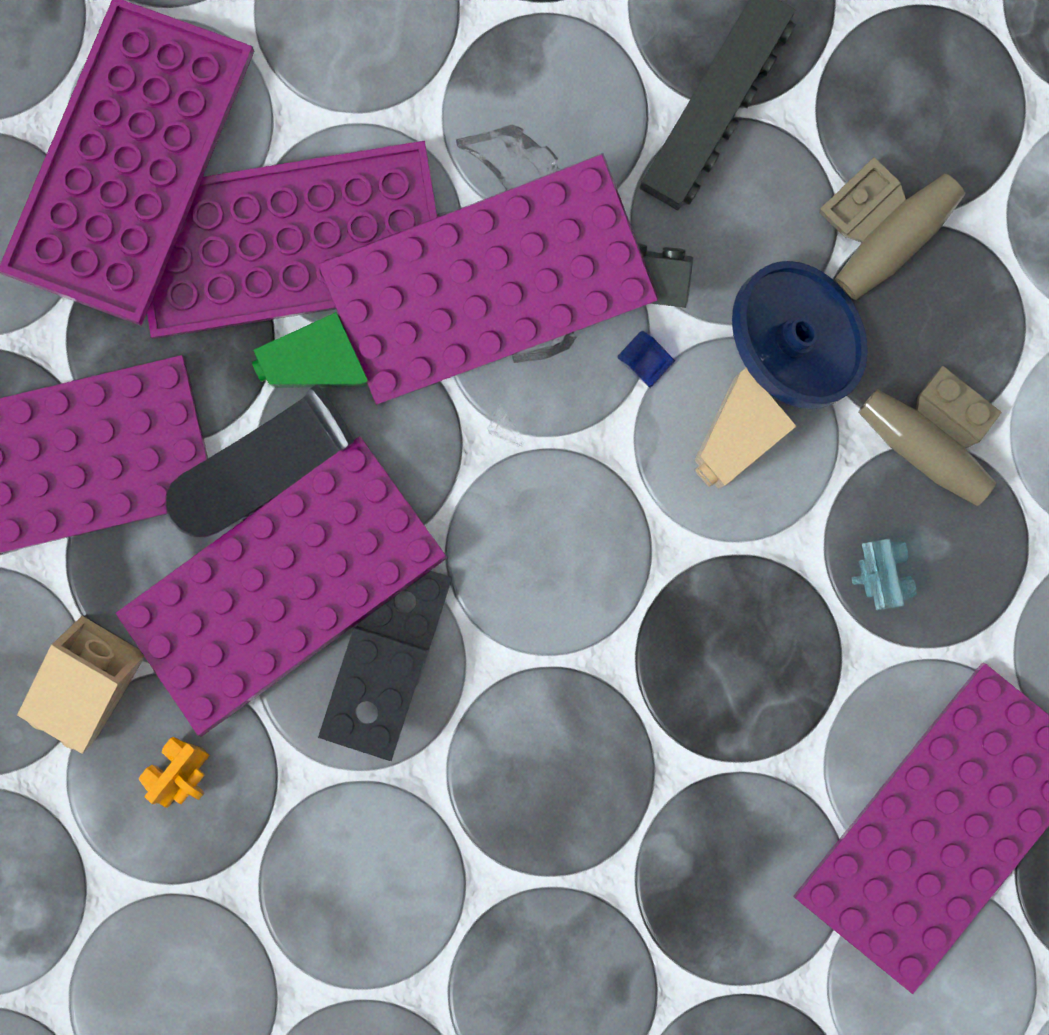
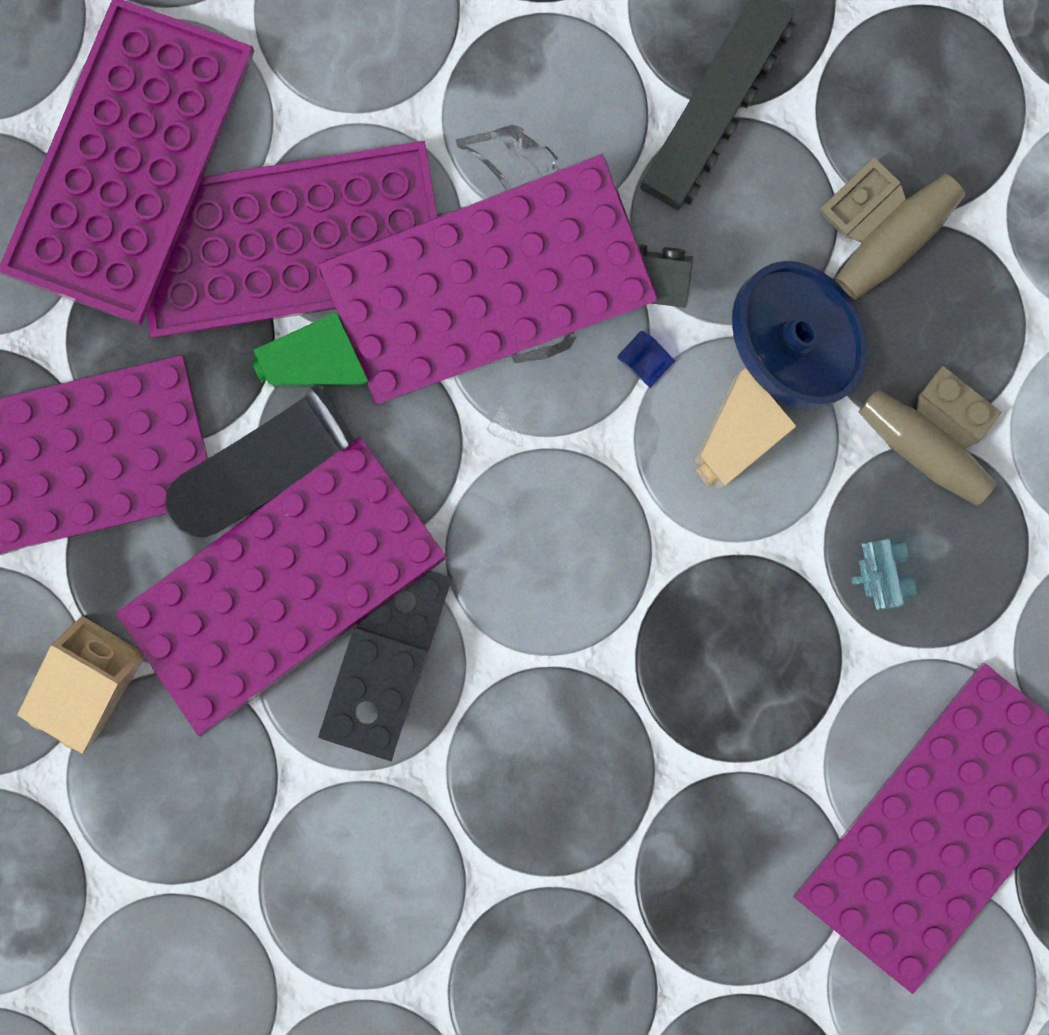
light orange hips [139,737,210,808] -> none

